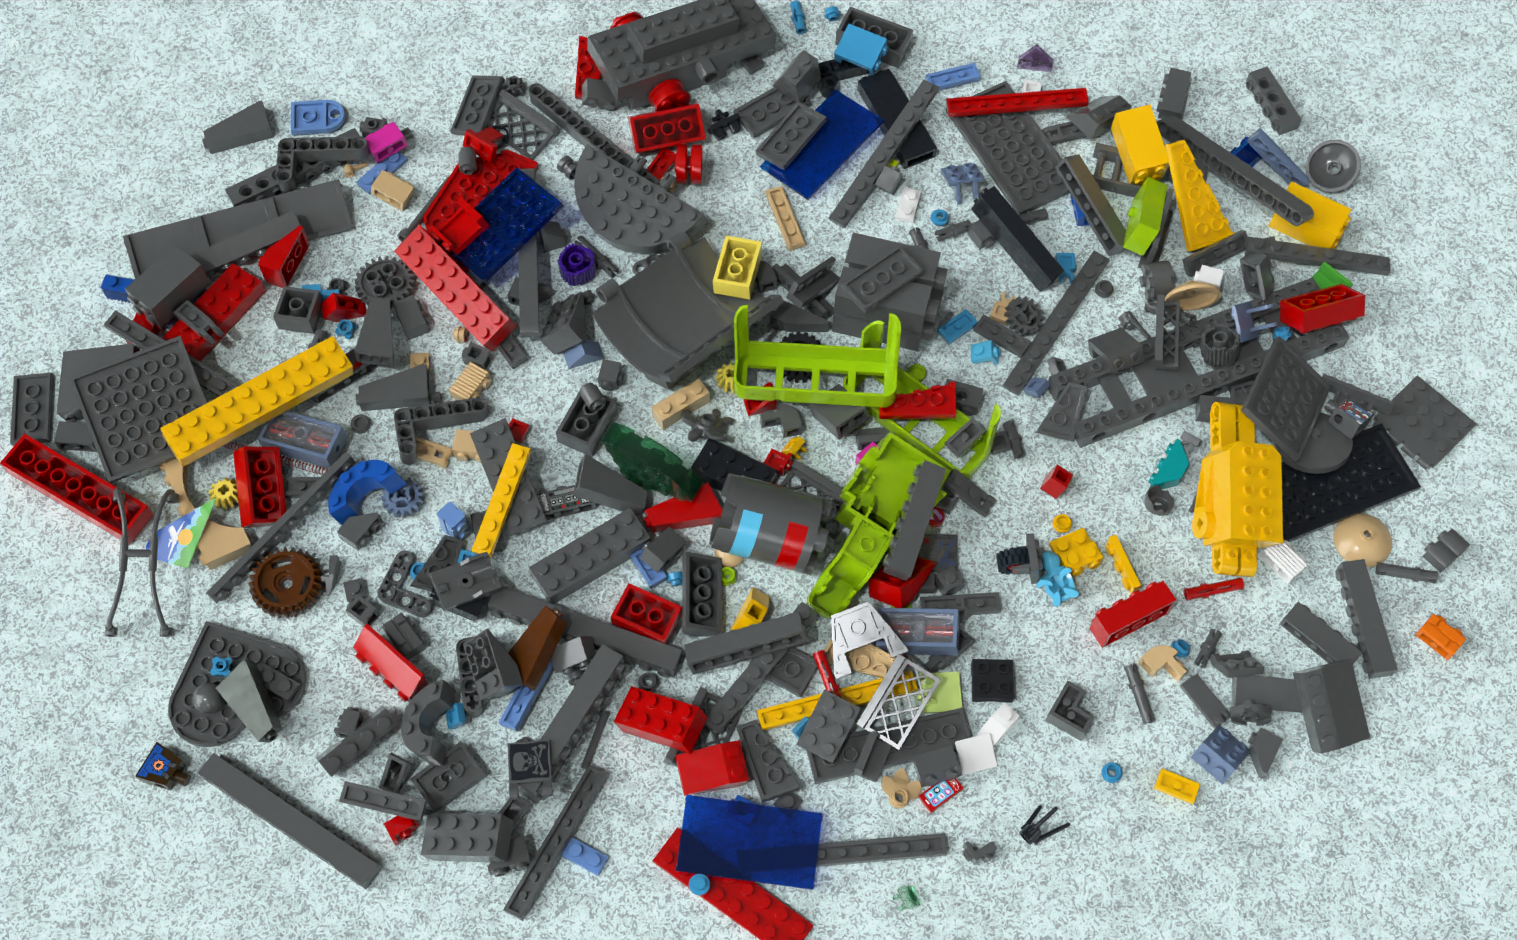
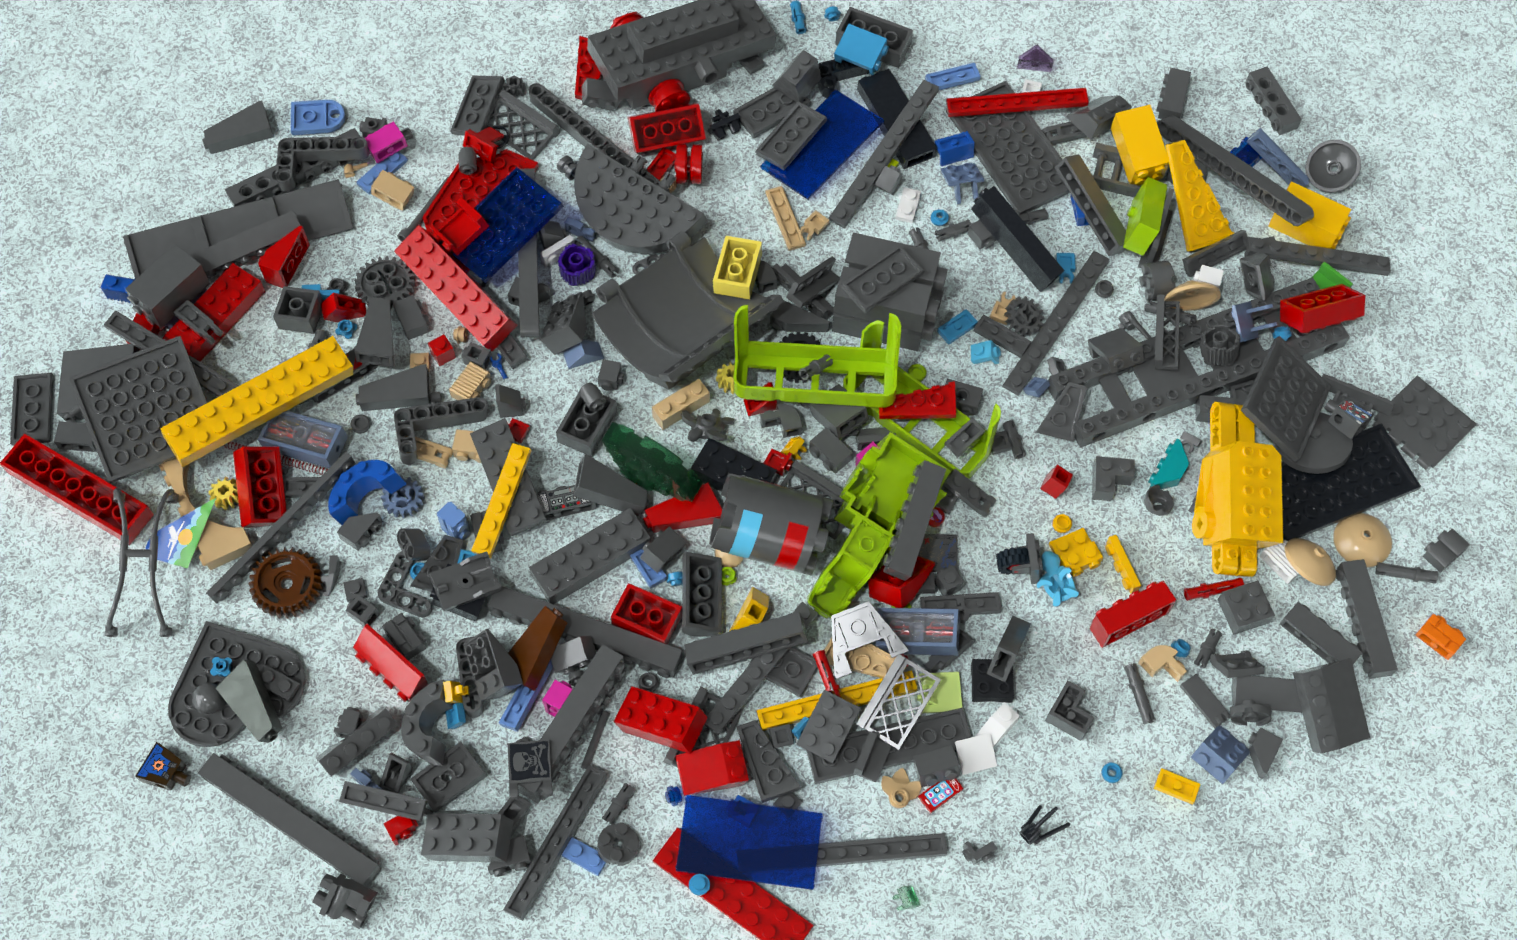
none -> dark grey hips [312,874,378,929]
none -> sand blue plate [350,768,383,790]
none -> dark grey beam [397,528,431,560]
none -> red brick [428,334,456,367]
none -> yellow tile [443,681,469,704]
none -> blue hand [490,353,508,379]
none -> dark grey slope [495,384,526,418]
none -> white plate [540,235,575,267]
none -> dark pink brick [542,680,573,717]
none -> sand blue plate [564,217,596,242]
none -> dark grey plate [597,822,639,866]
none -> dark grey pin [602,783,635,825]
none -> clear blue plate [665,786,682,807]
none -> dark grey plate [768,724,794,749]
none -> tan plate [799,210,830,240]
none -> dark grey pin [799,354,833,380]
none -> dark grey brick [809,427,853,474]
none -> blue panel [935,131,974,167]
none -> dark grey slope [987,616,1031,682]
none -> dark grey brick [1092,456,1135,501]
none -> dark grey brick [1217,581,1275,635]
none -> tan dish [1284,538,1336,586]

